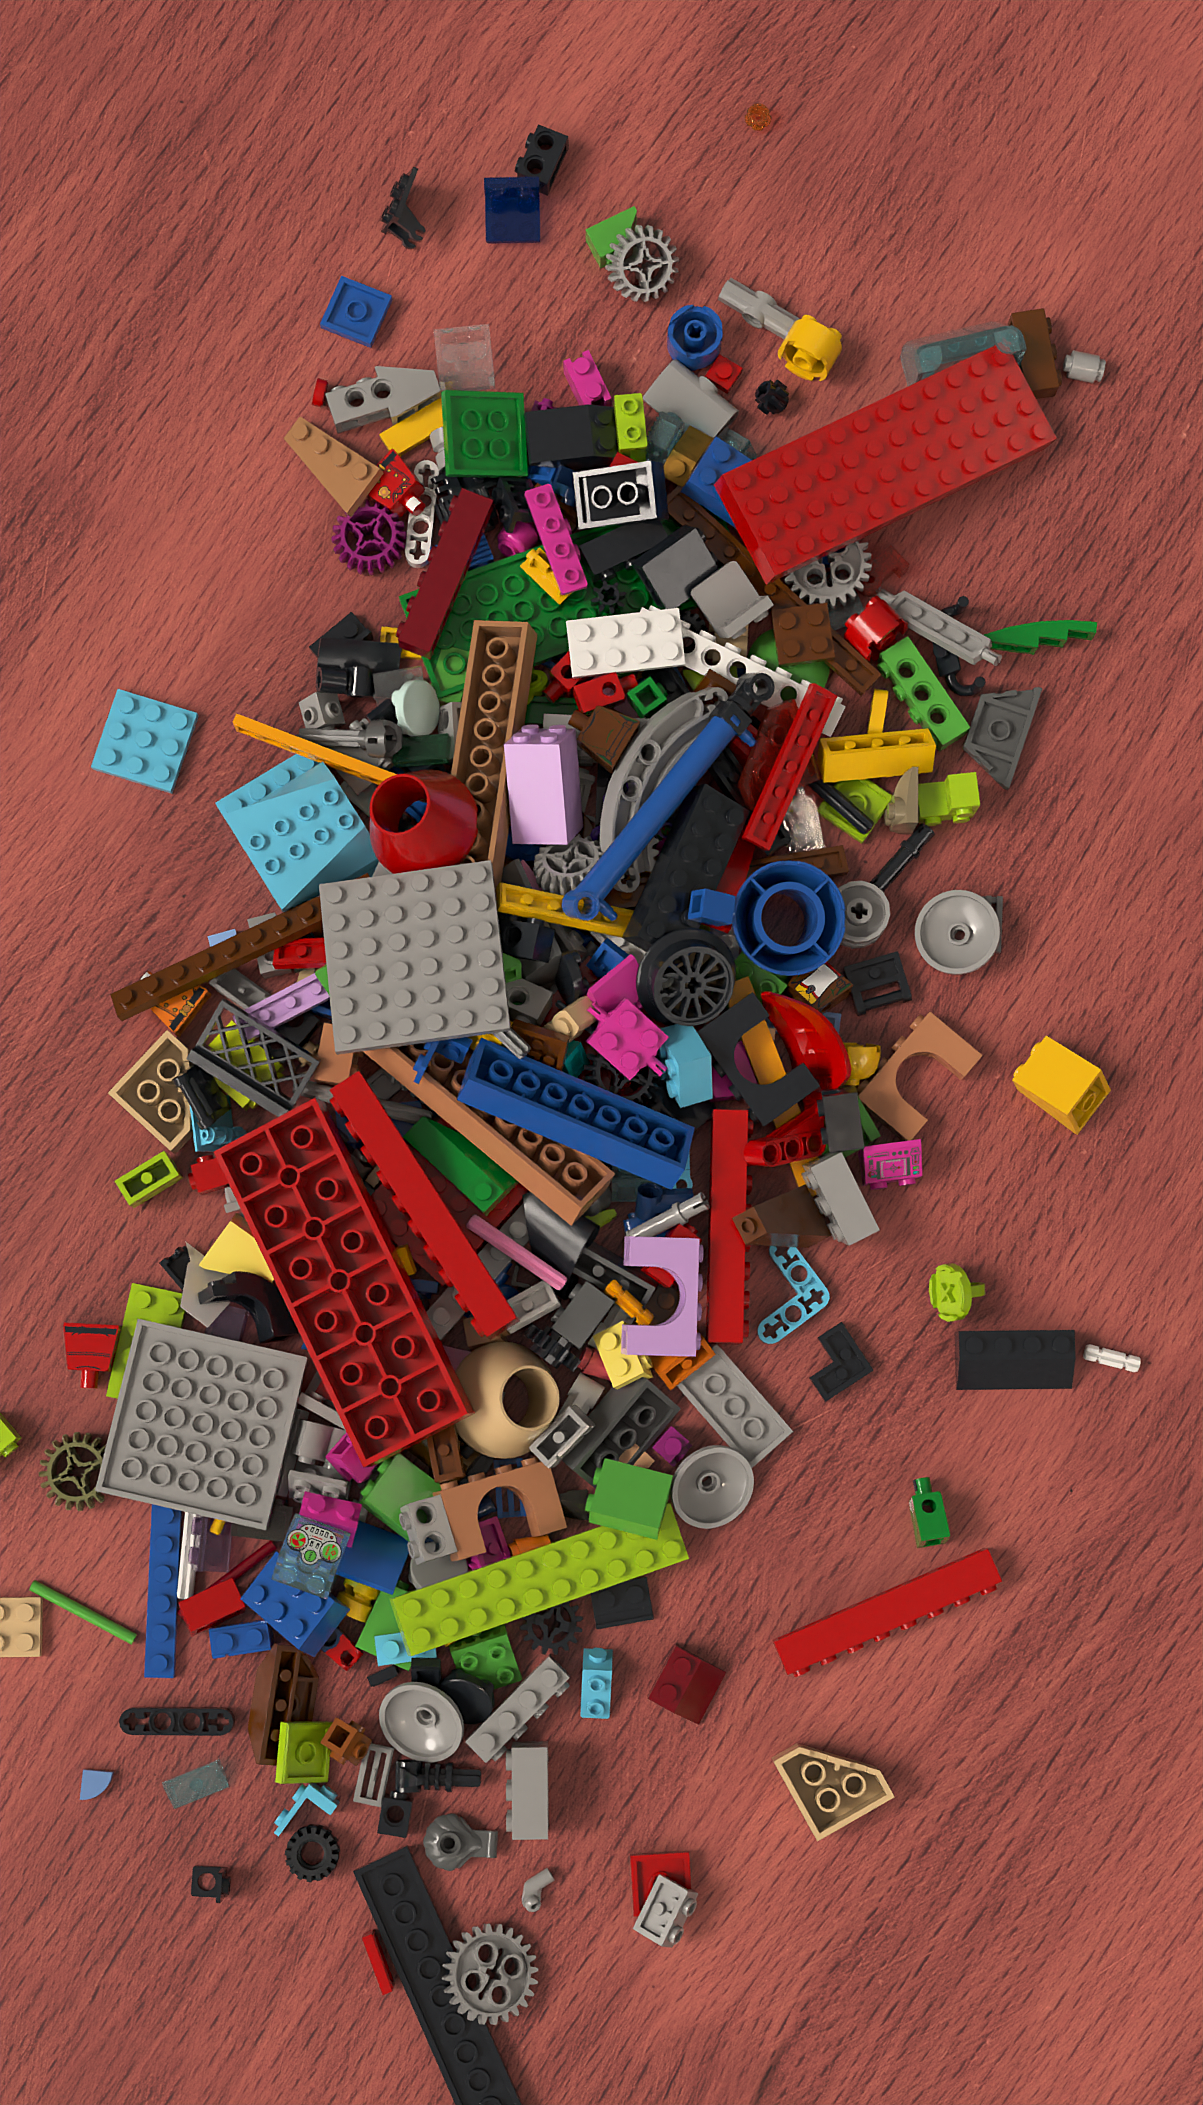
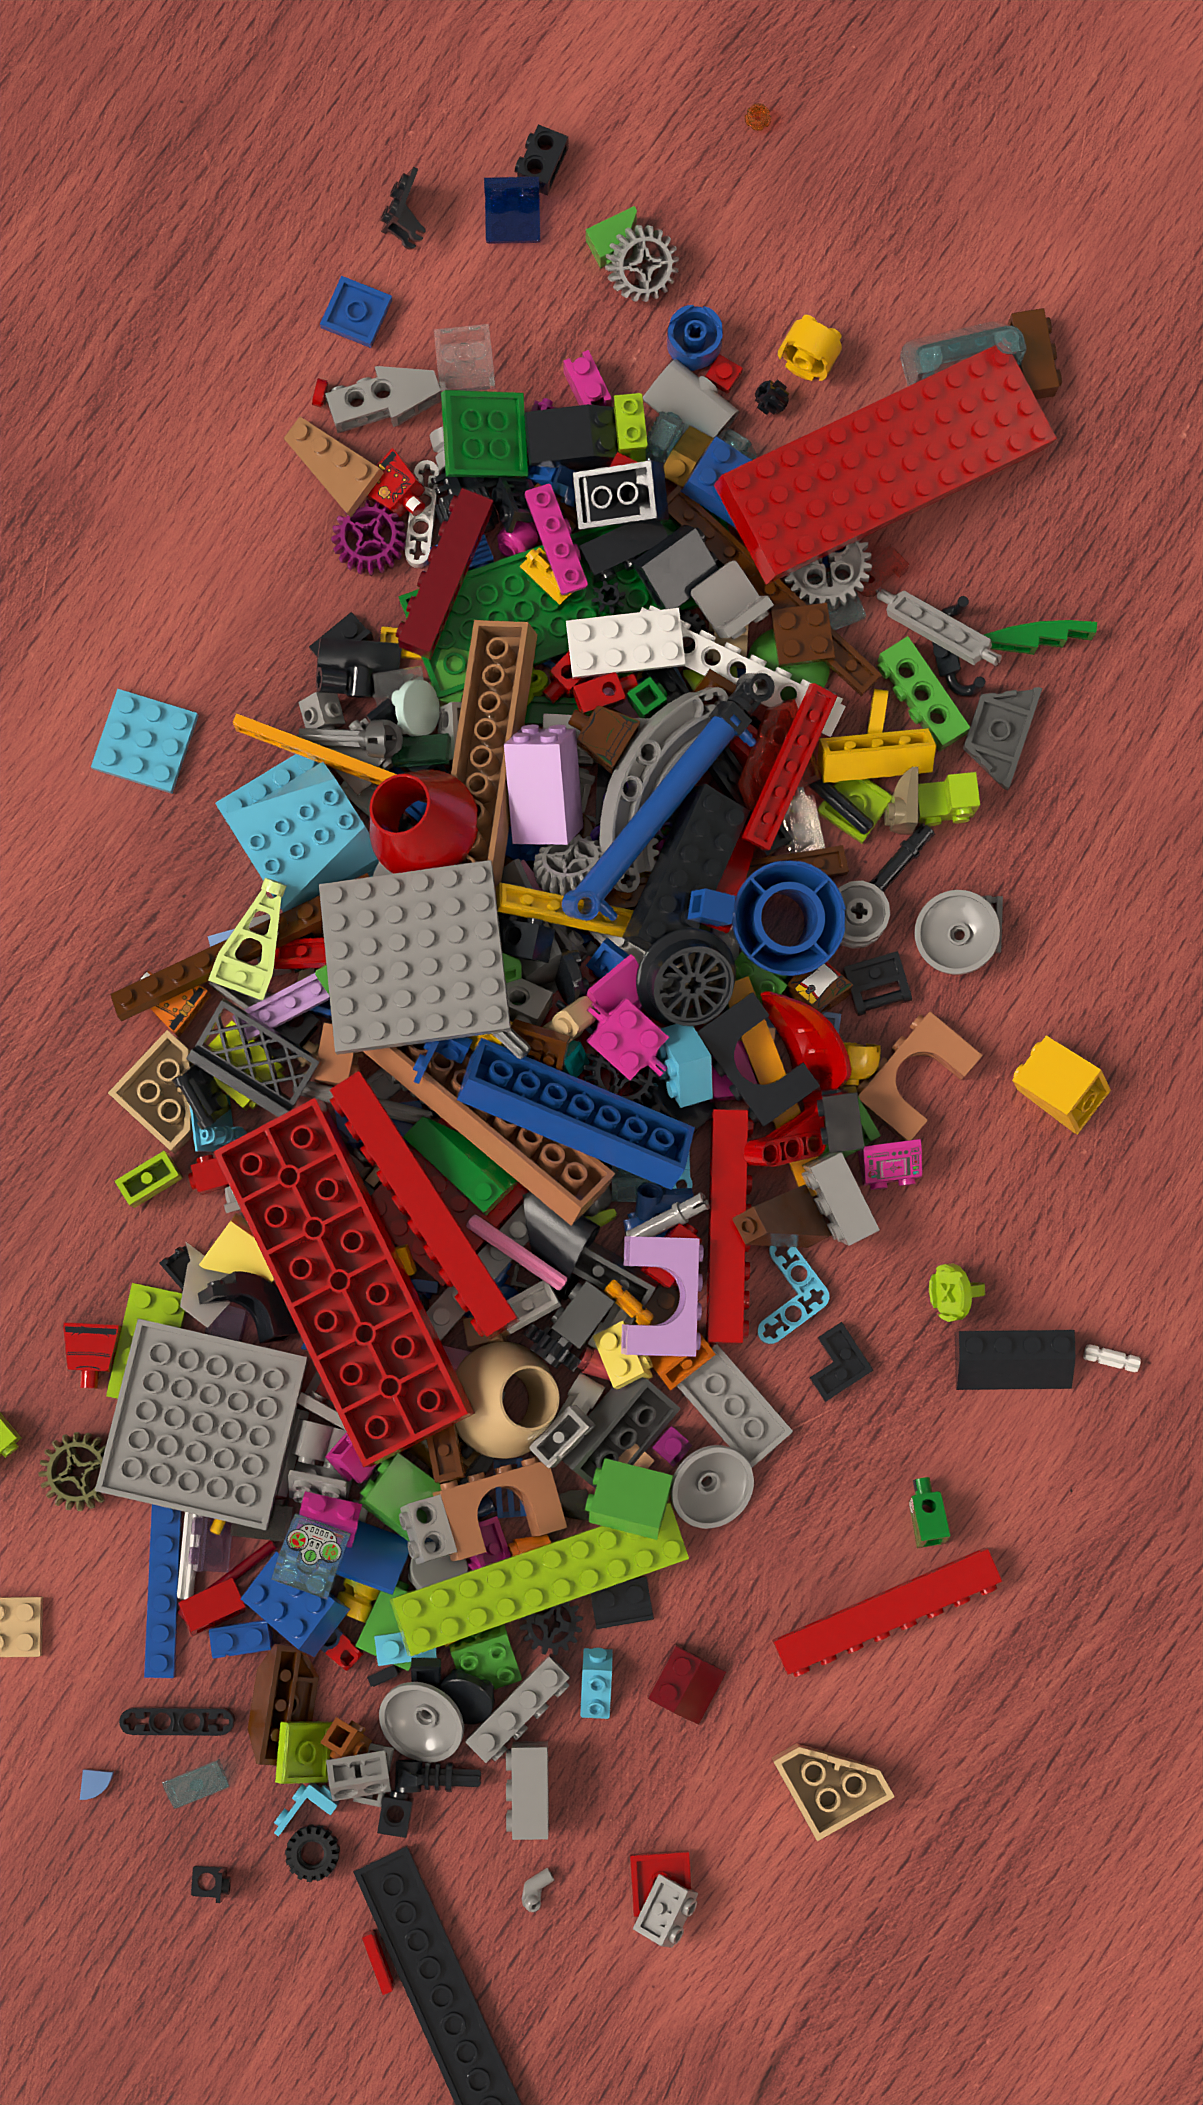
bright green bar [29,1580,137,1645] -> none
yellow tile [379,397,443,456] -> none
dark grey animal [423,1813,498,1871] -> none
light grey gear [442,1924,538,2025] -> none
light grey piece [718,278,799,339] -> none
red brick [844,596,908,663] -> none
light grey brick [1063,350,1106,383] -> none
none -> yellowish green plate [208,878,287,1000]
none -> light grey brick [326,1750,391,1802]

